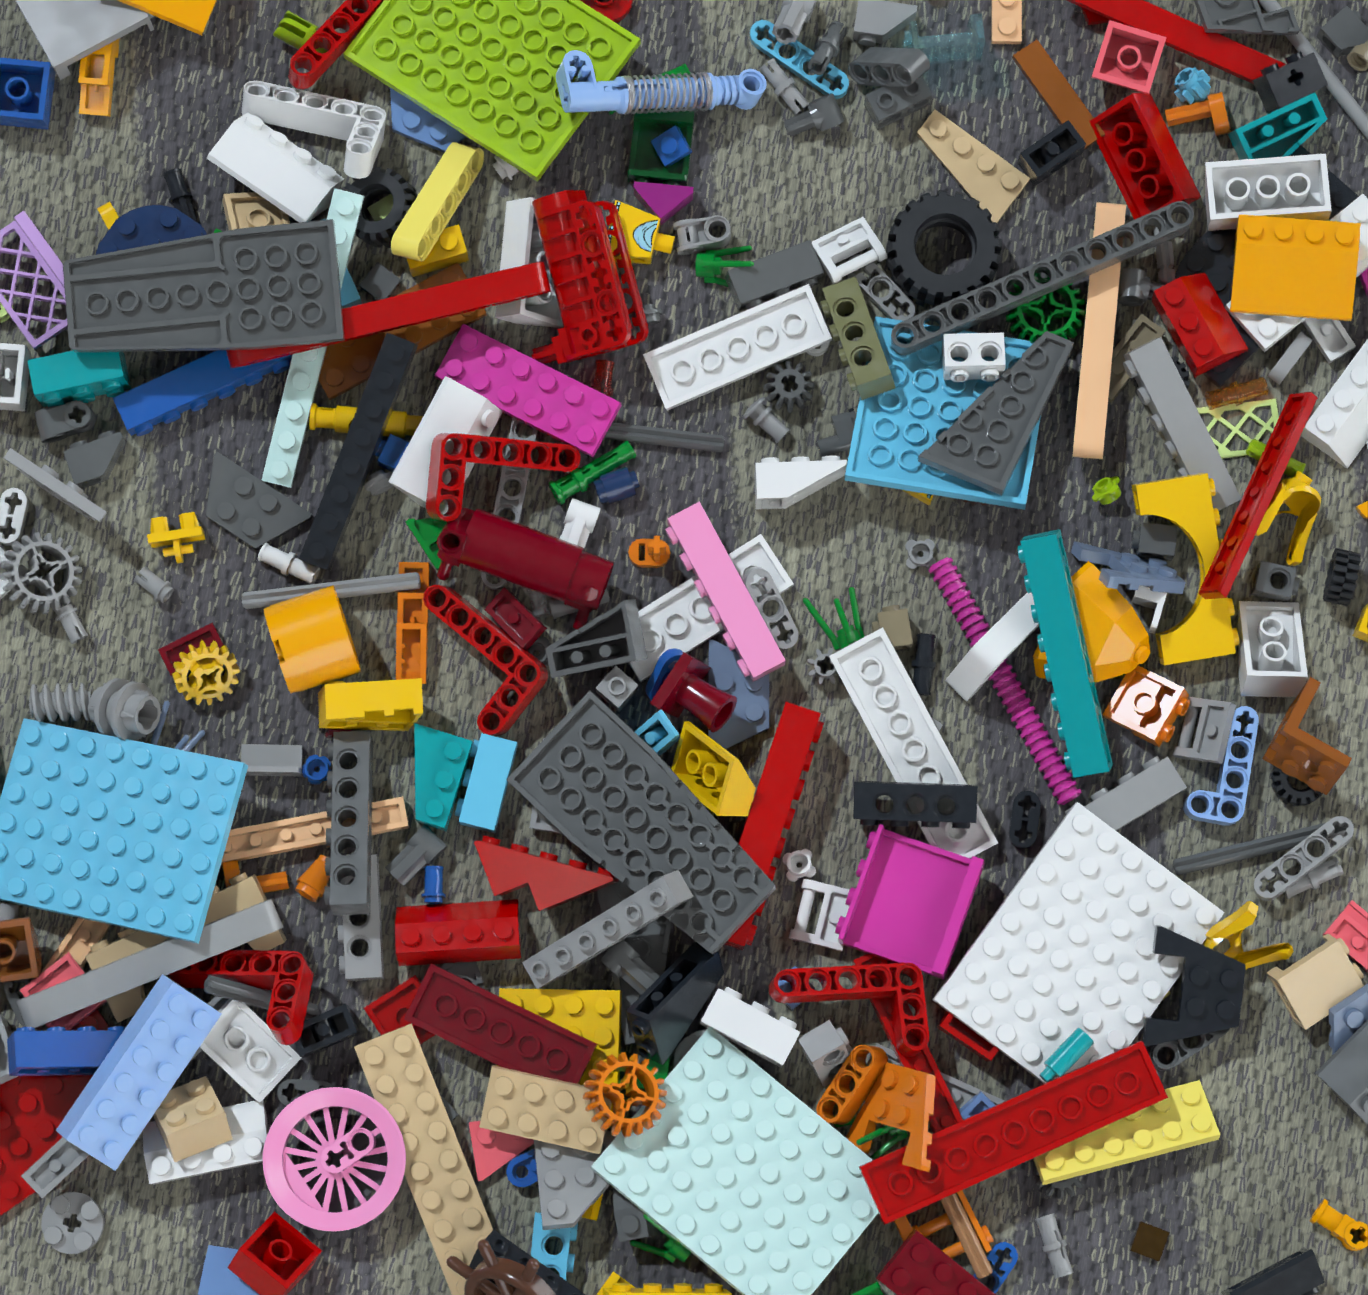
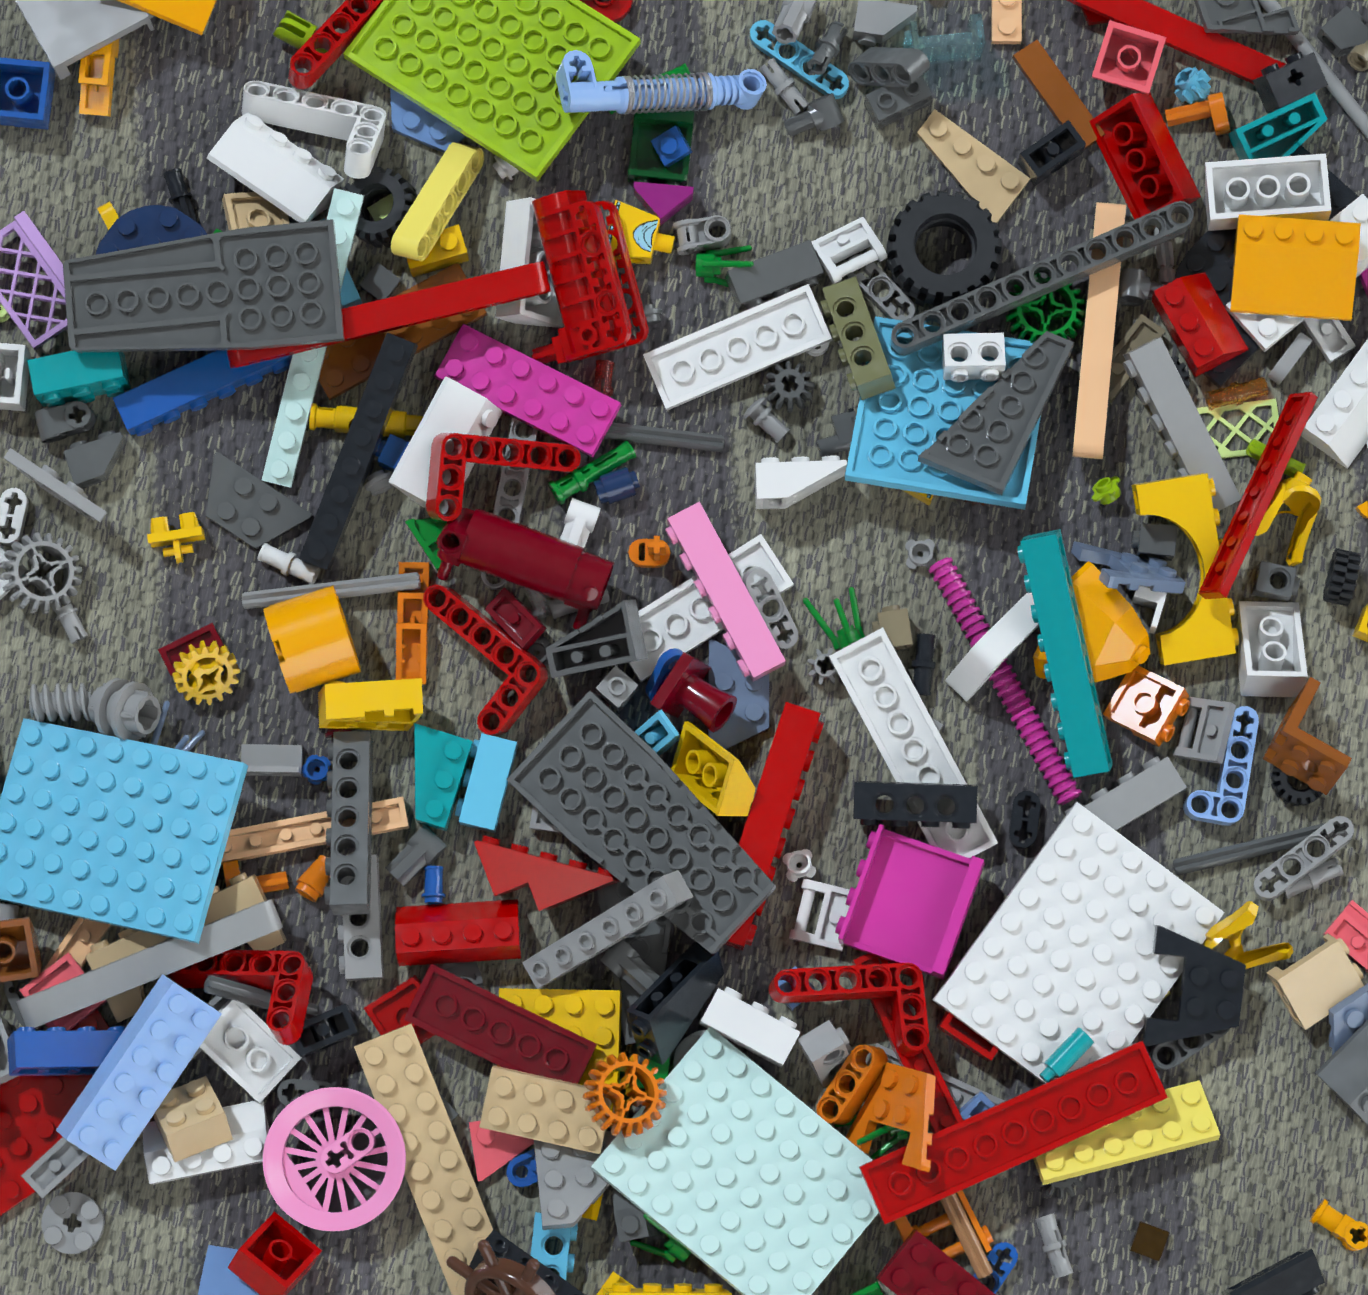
light grey pin [134,566,174,603] -> none

